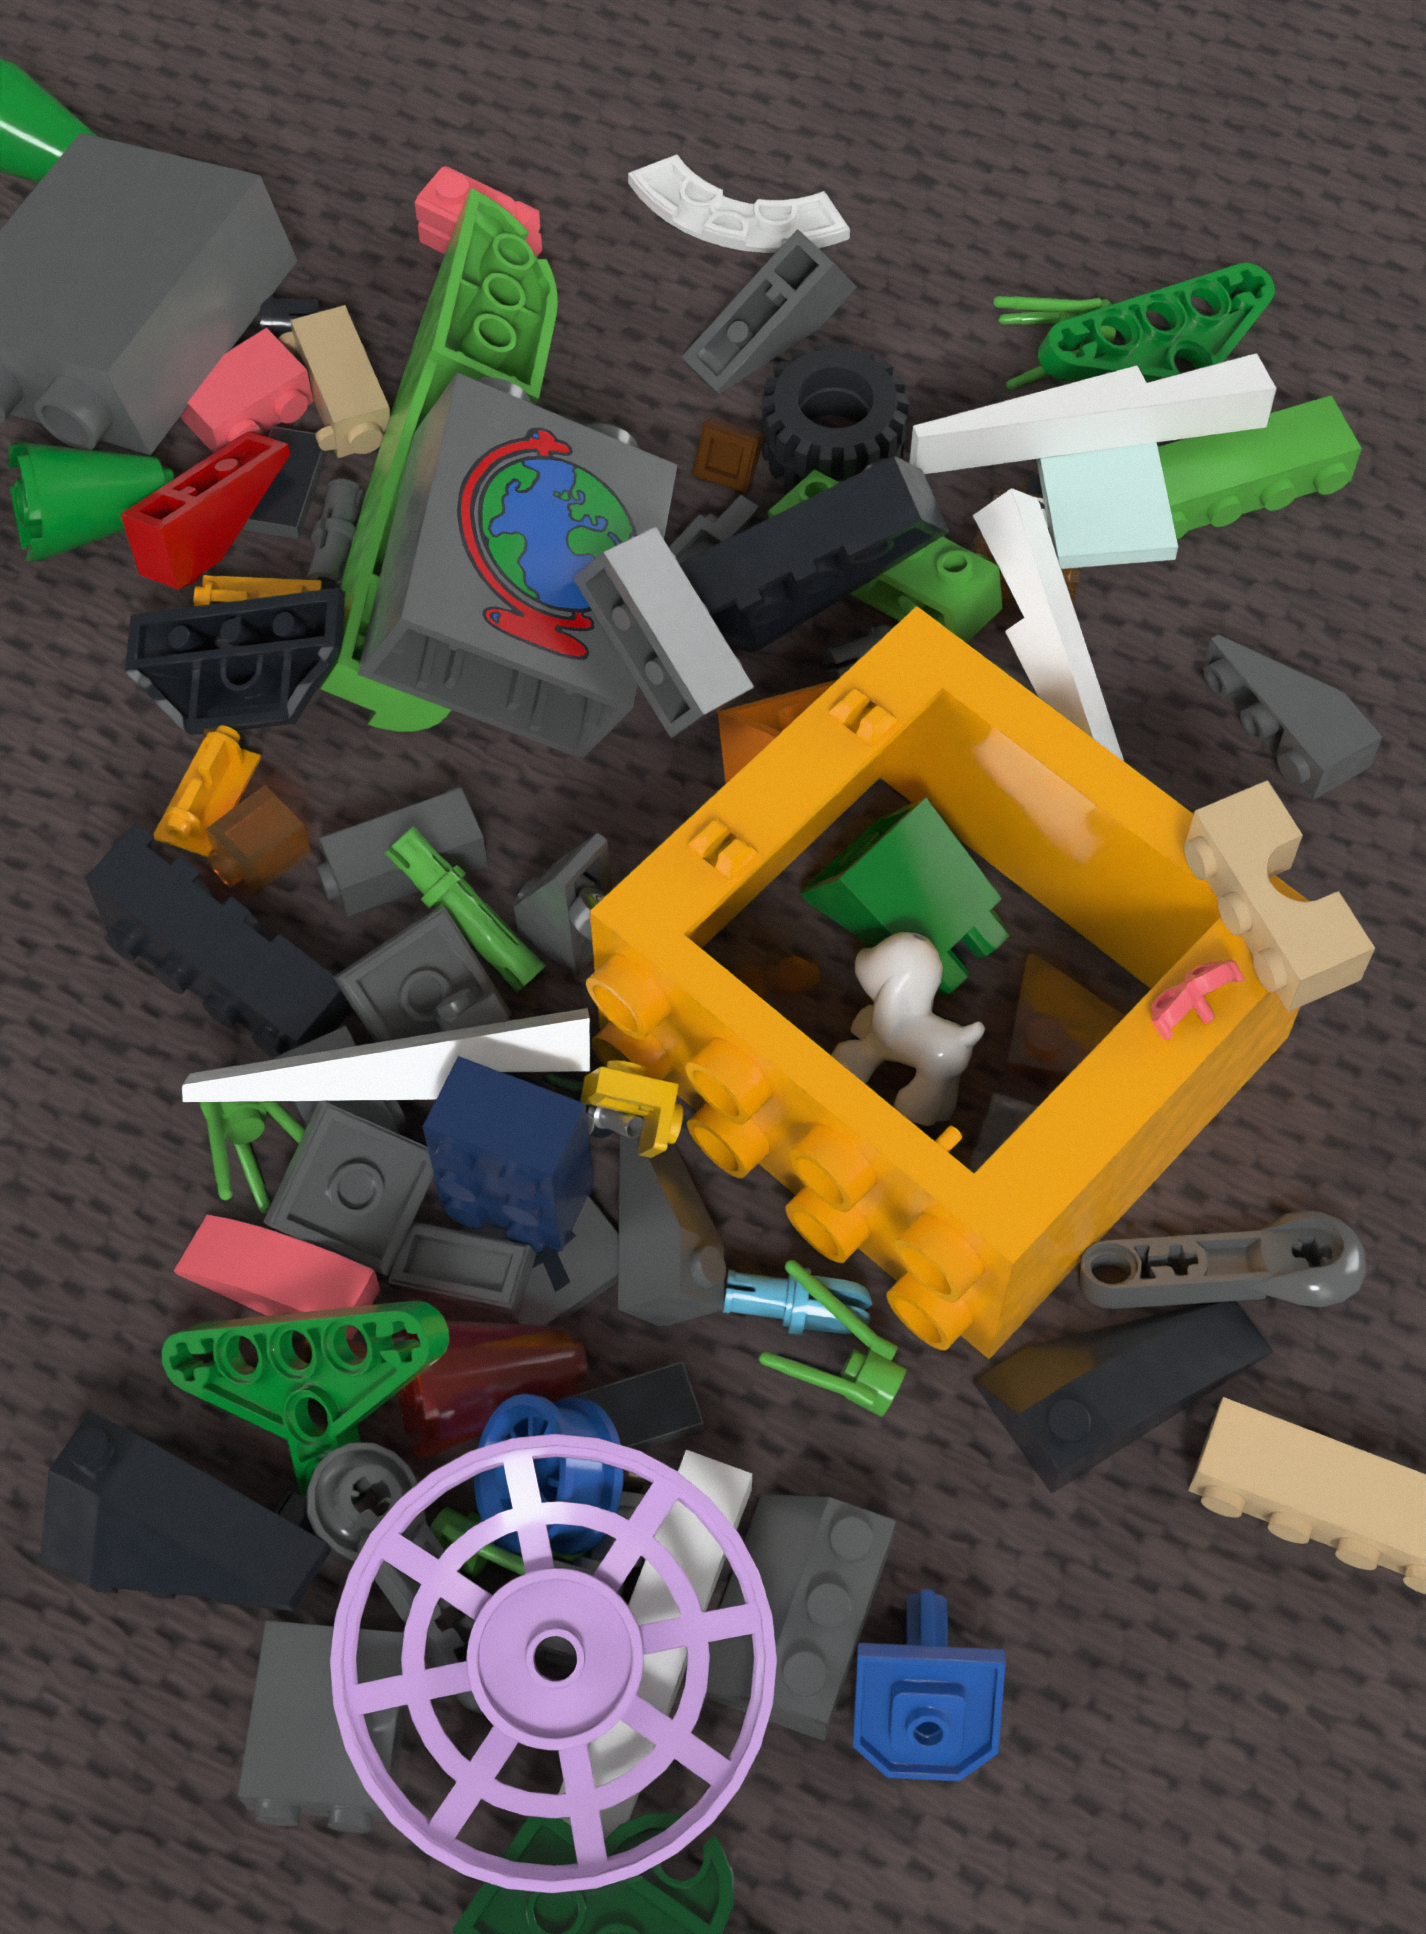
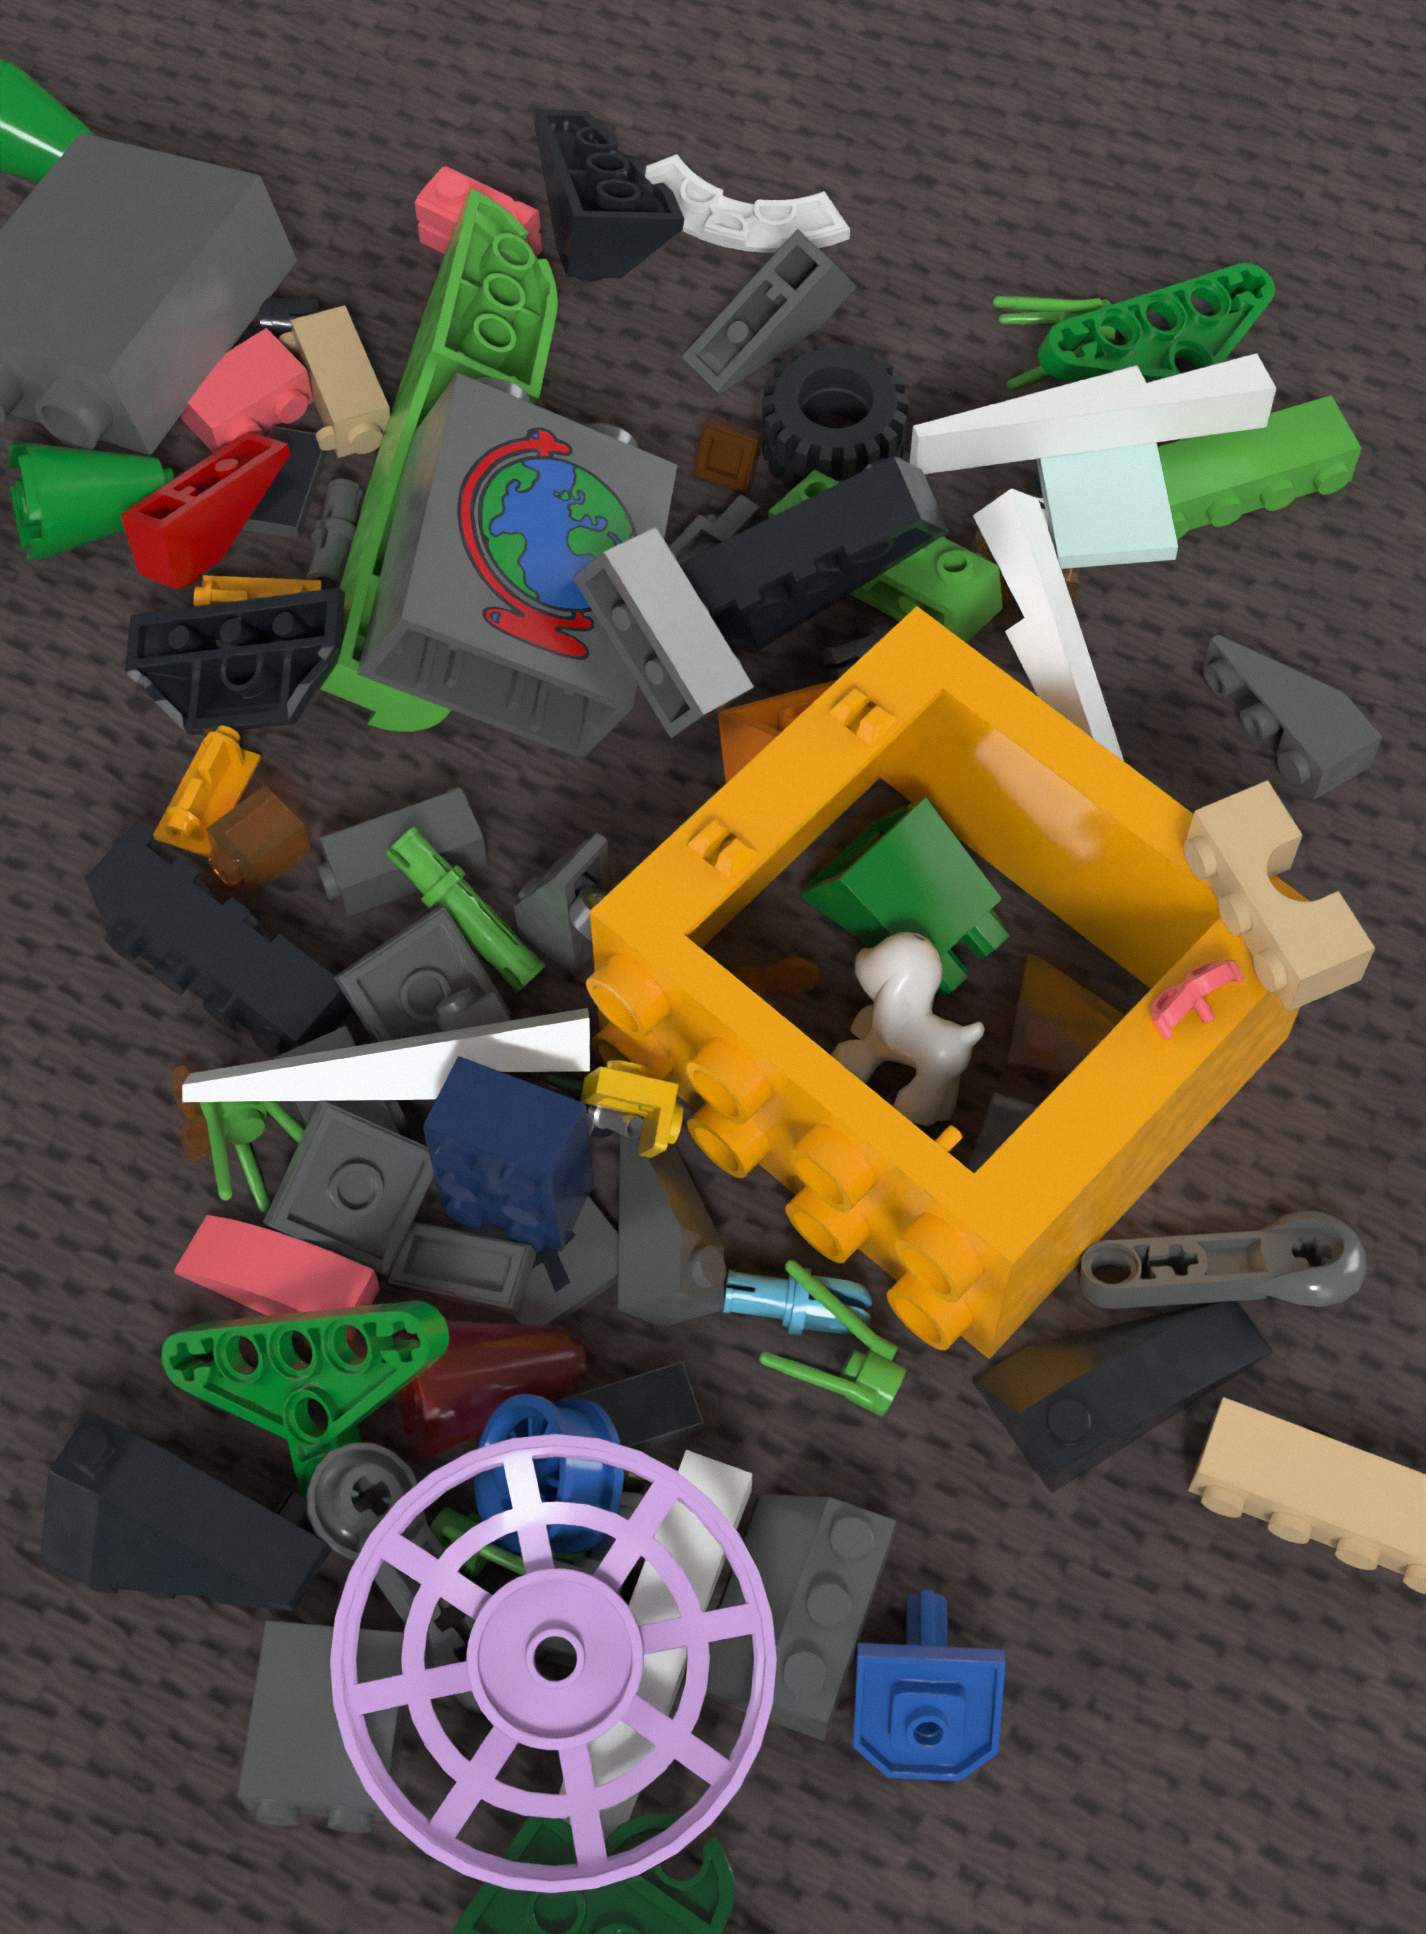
none -> clear orange piece [171,1065,211,1162]
none -> black wedge [533,109,685,282]

